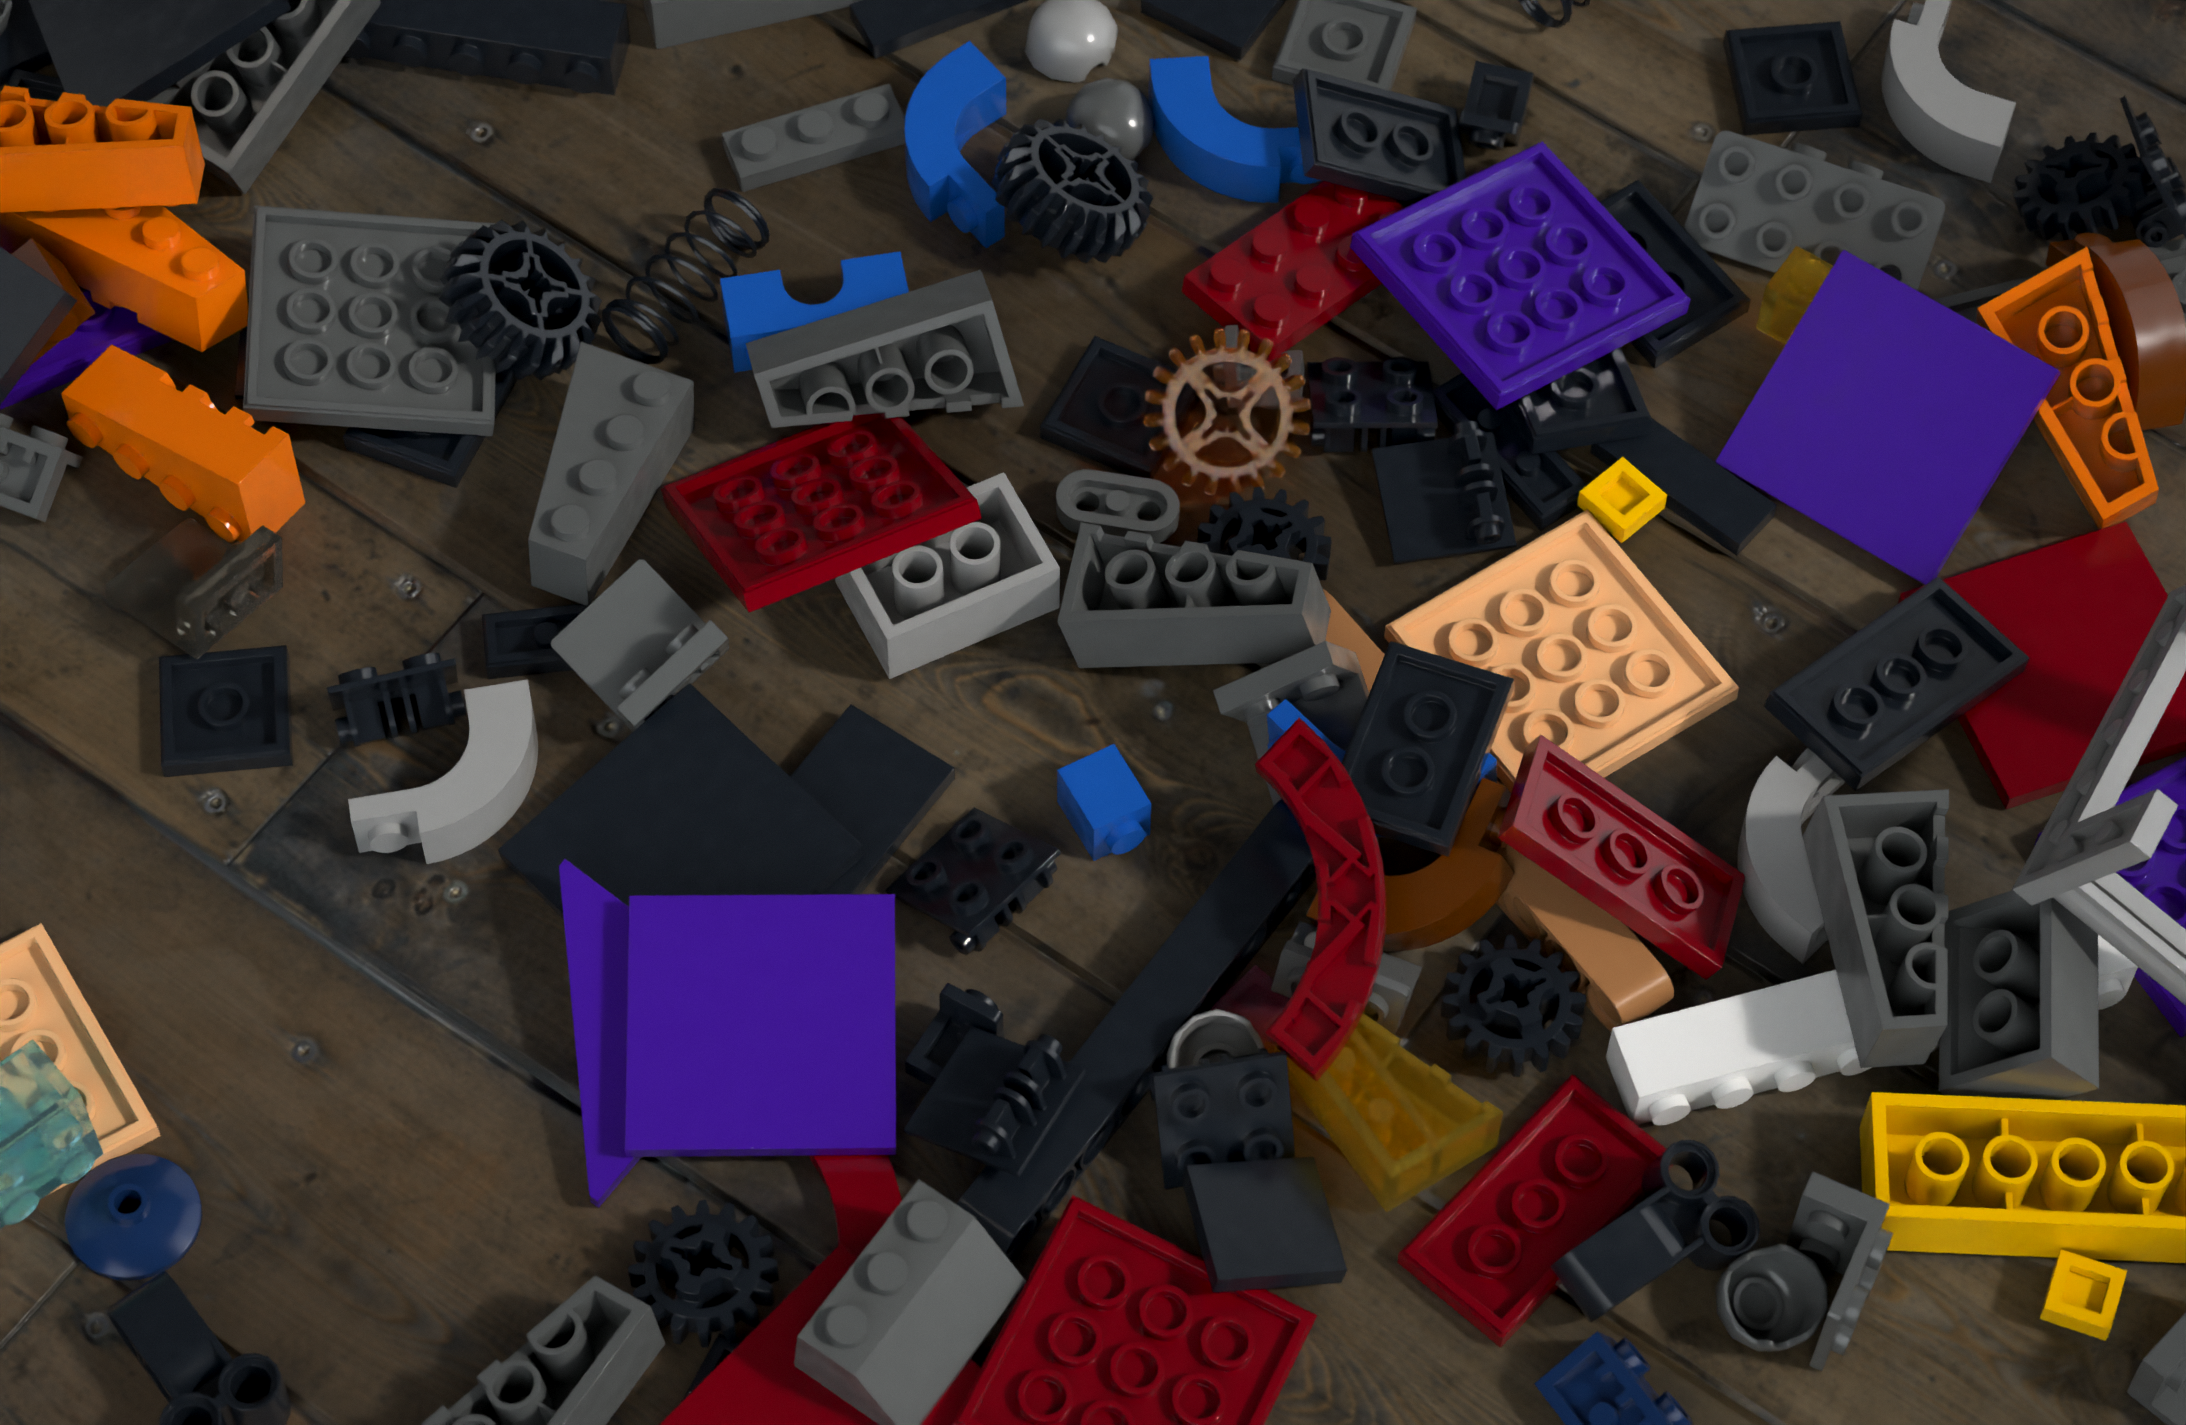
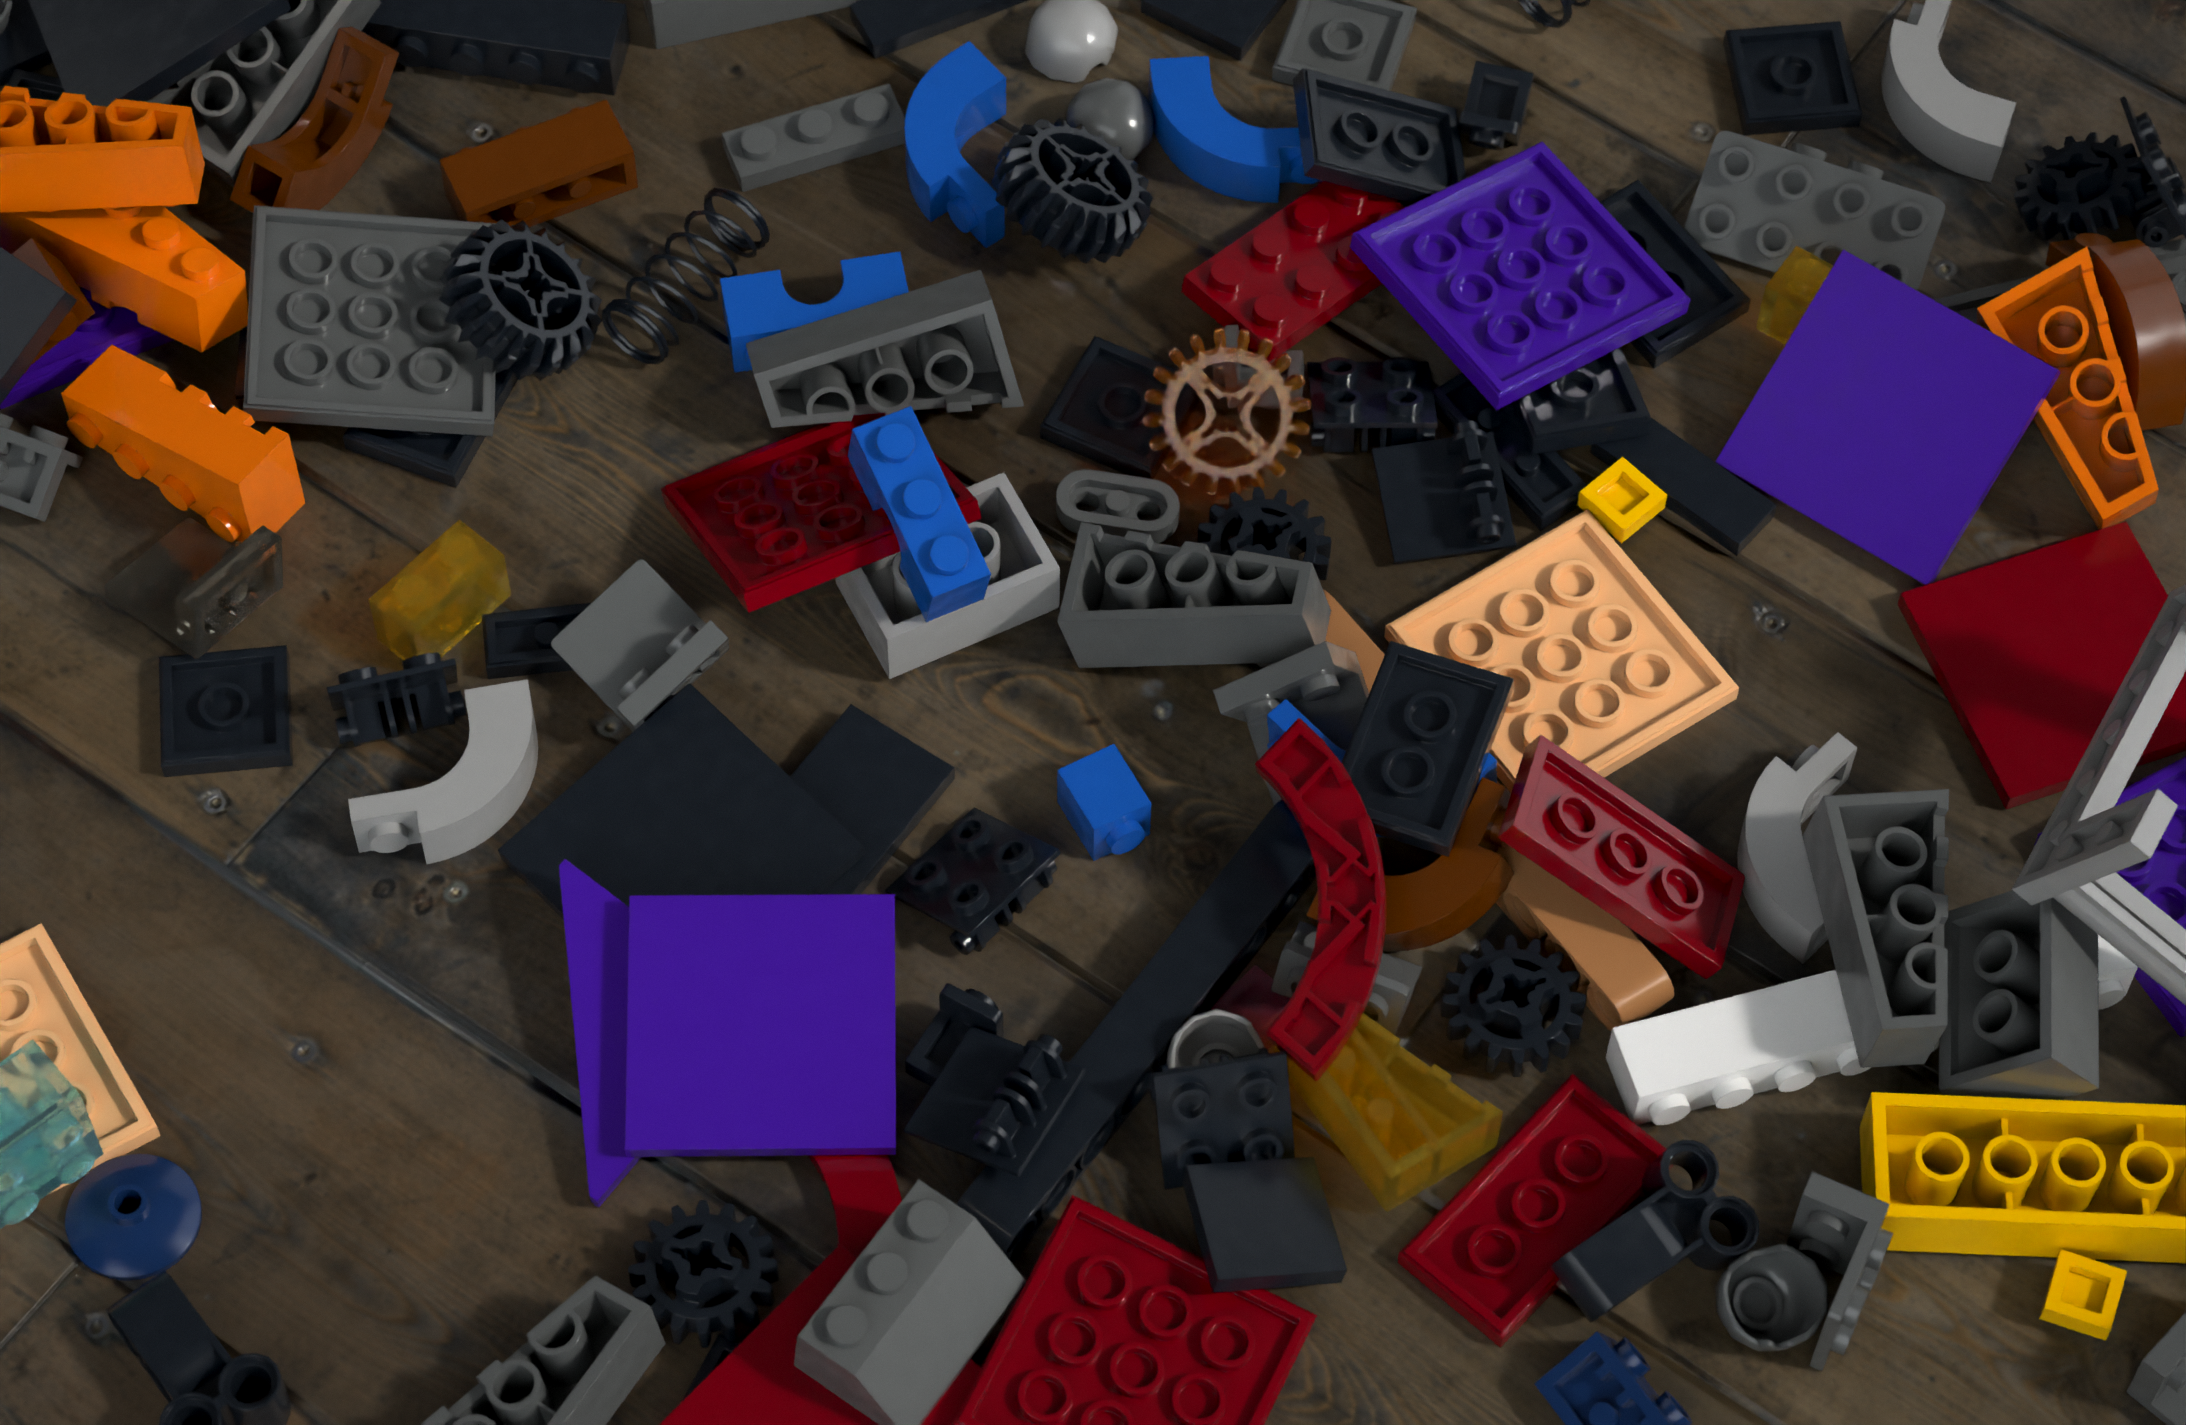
dark grey wedge [528,342,695,606] -> none
black tile [1764,577,2030,791] -> none
none -> reddish brown arch [230,26,399,213]
none -> clear yellow brick [368,519,511,660]
none -> reddish brown brick [439,99,638,228]
none -> blue arch [847,406,991,622]

